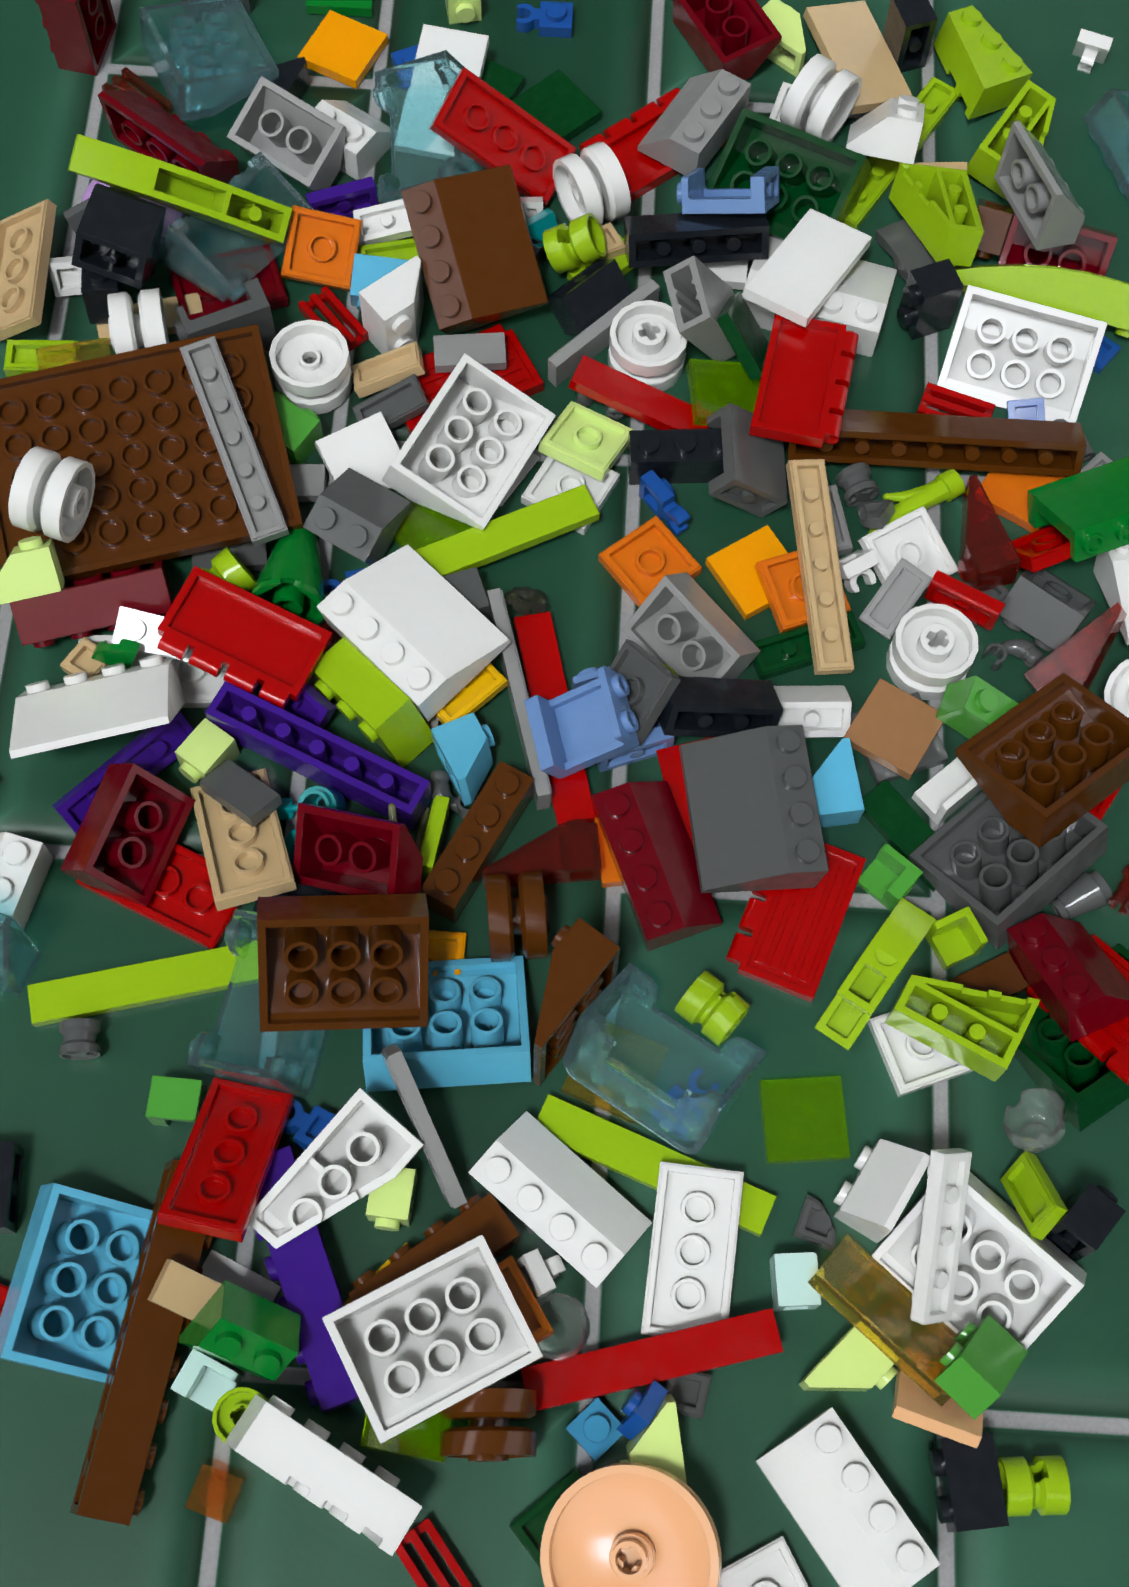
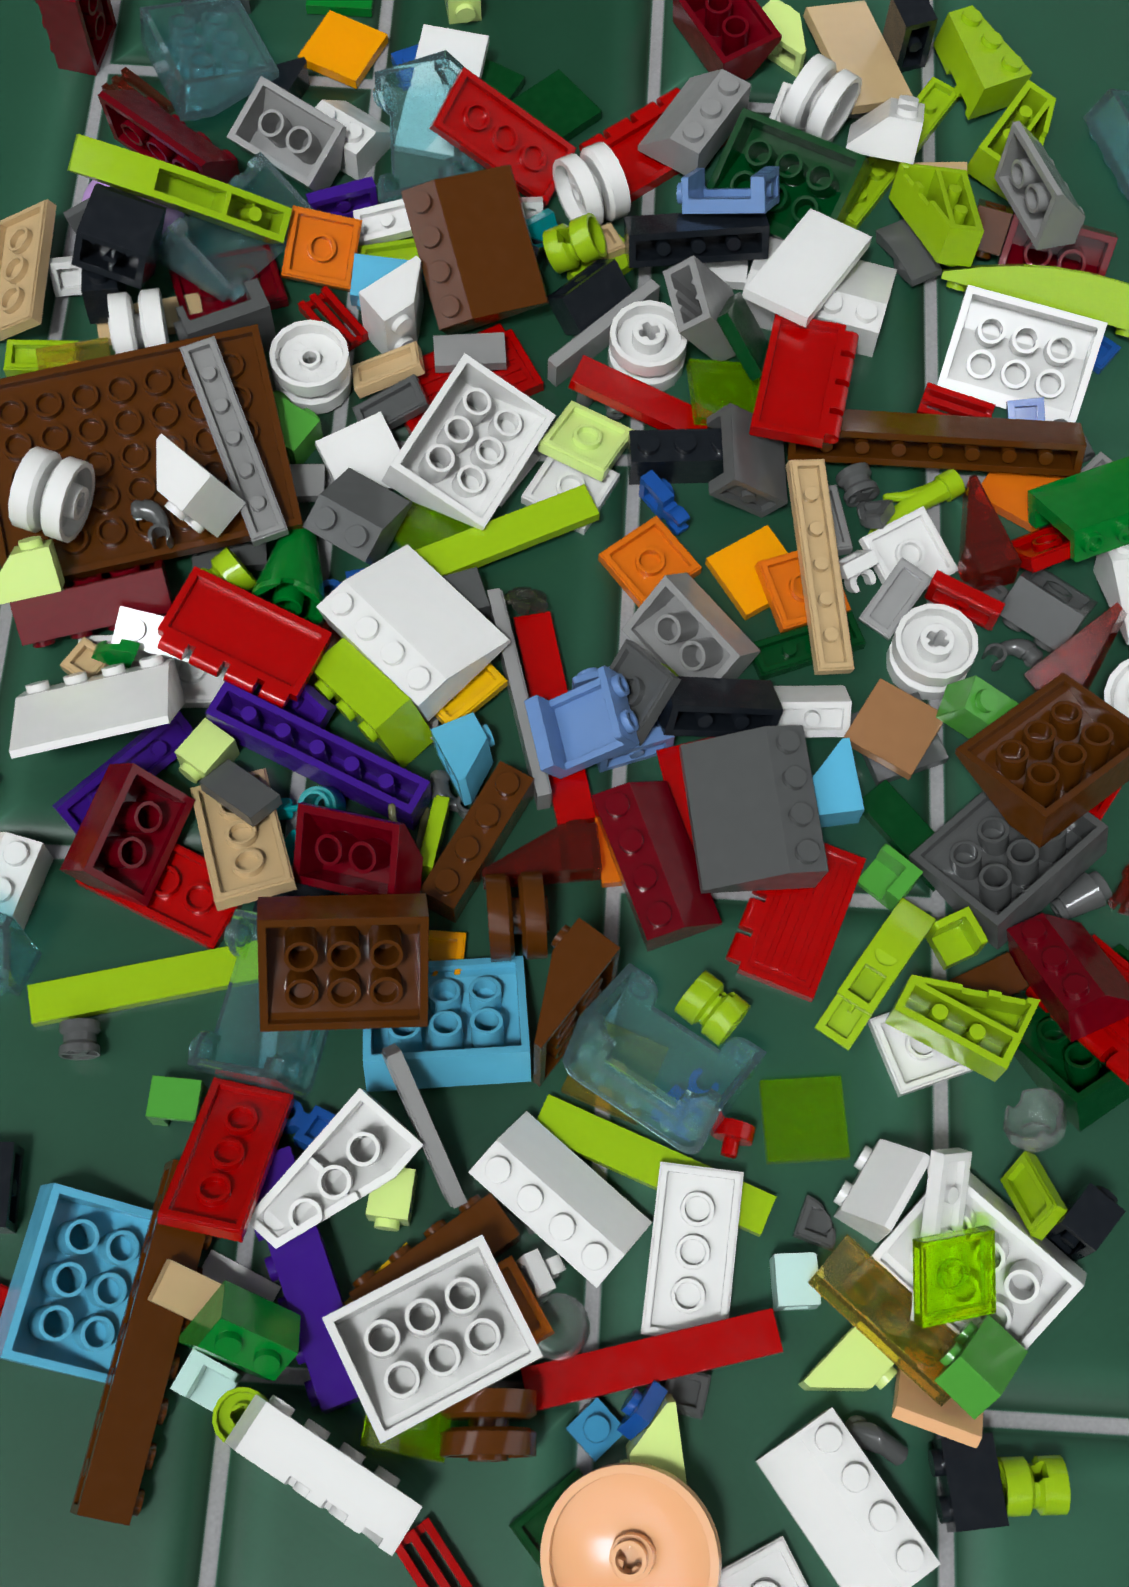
clear orange plate [185,1463,245,1524] -> none
blue plate [516,1,573,38] -> none
black brick [897,259,964,340] -> none
white panel [912,757,982,825] -> none
white tile [1072,28,1113,74] -> none
none -> dark grey arm [131,499,174,549]
none -> white slope [156,433,246,538]
none -> red tile [712,1117,756,1159]
none -> dark grey arm [845,1415,908,1466]
none -> clear neon green tile [913,1225,996,1328]

